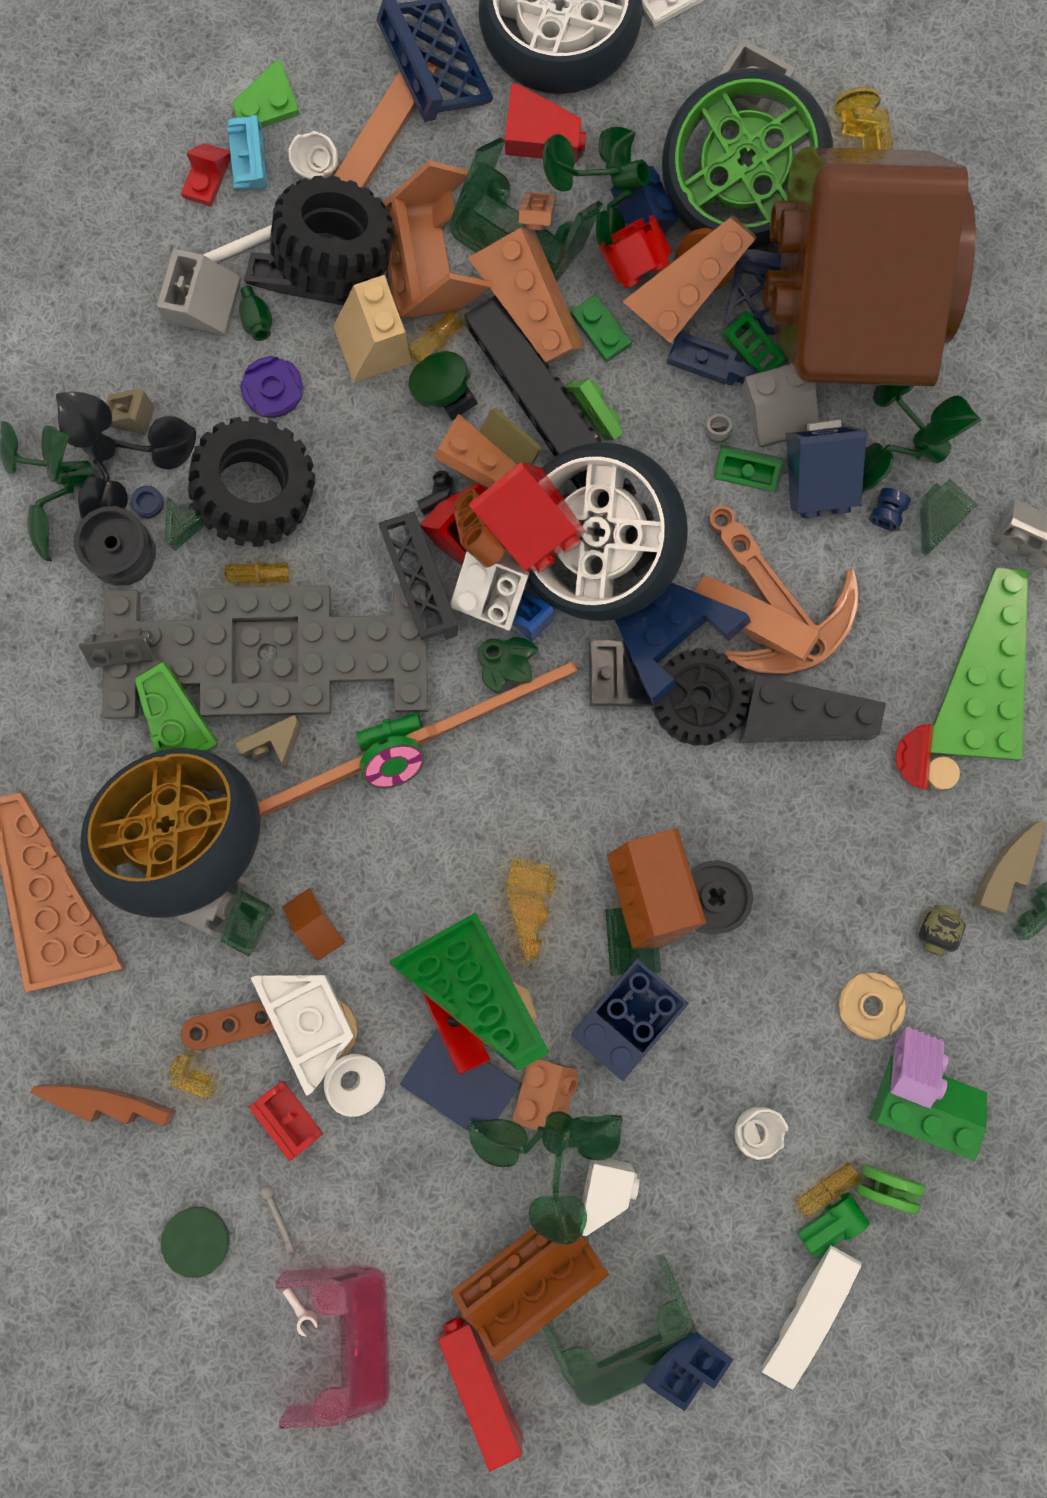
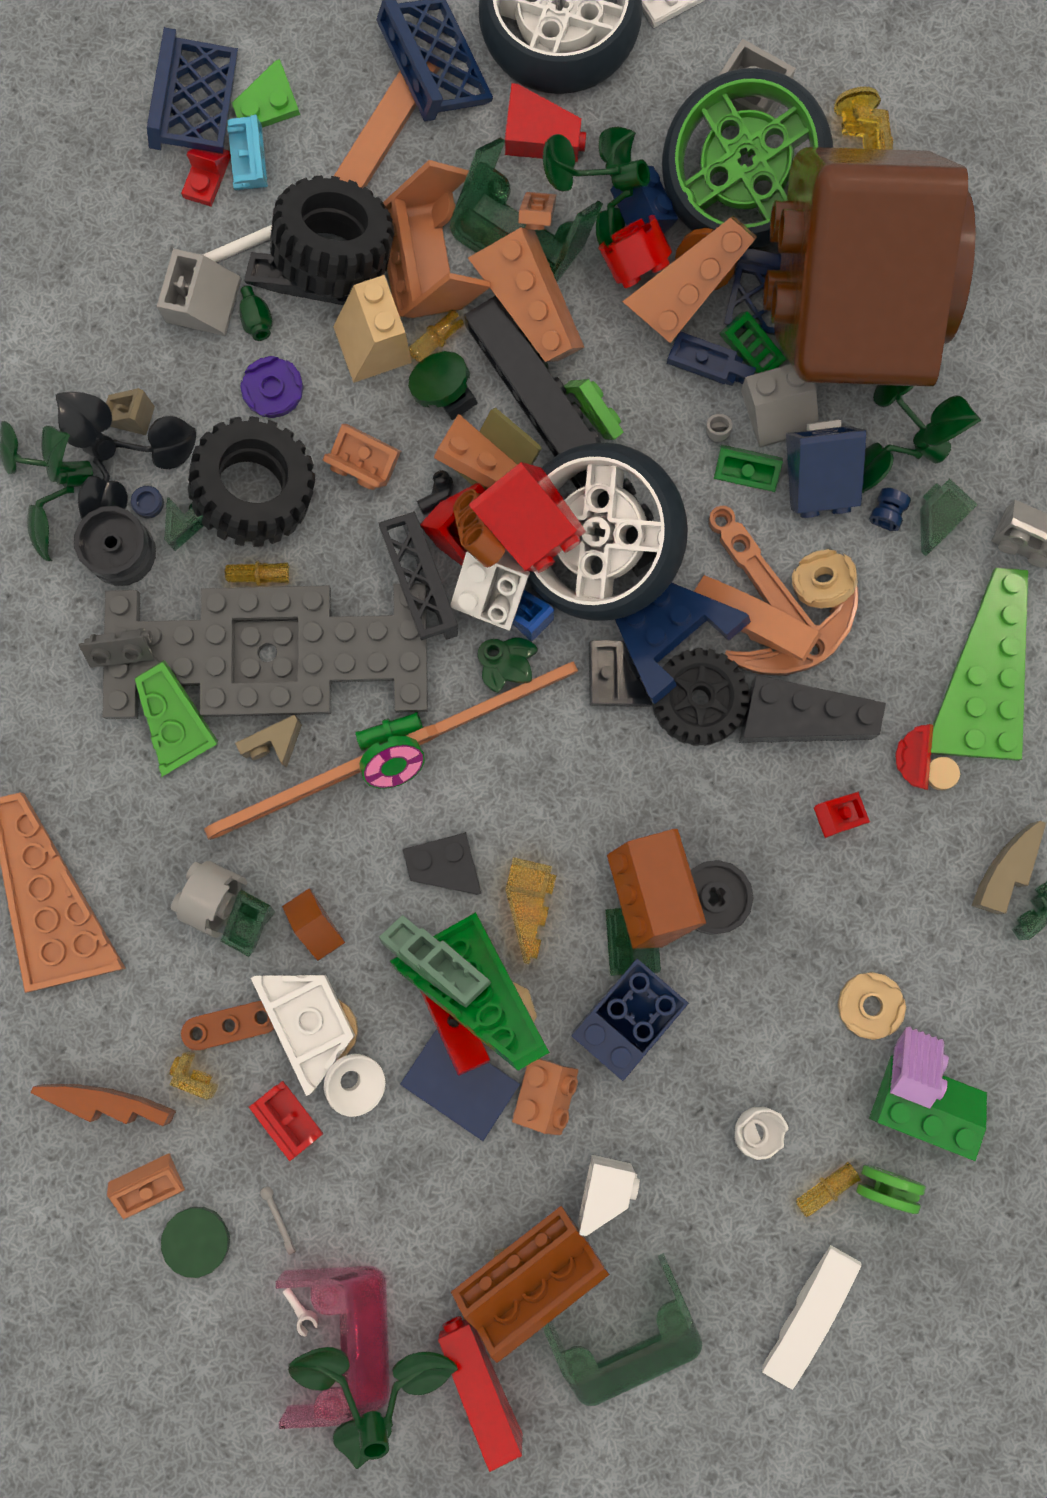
wheel [80,748,260,918] -> none
white hair [288,131,339,180] -> none
clear green plant [468,1111,623,1245] -> none
green plate [570,294,632,362] -> none
dark blue slope [643,1333,733,1411] -> none
green piece [796,1192,870,1259] -> none
head [916,905,966,956] -> none
none -> nougat slope [107,1153,185,1220]
none -> dark blue fence [147,27,238,154]
none -> dark green plant [288,1347,458,1469]
none -> nougat bracket [323,424,401,490]
none -> sand green slope [379,915,491,1007]
none -> black wing [402,832,482,895]
none -> tan tile [792,549,858,609]
none -> red slope [813,792,870,838]

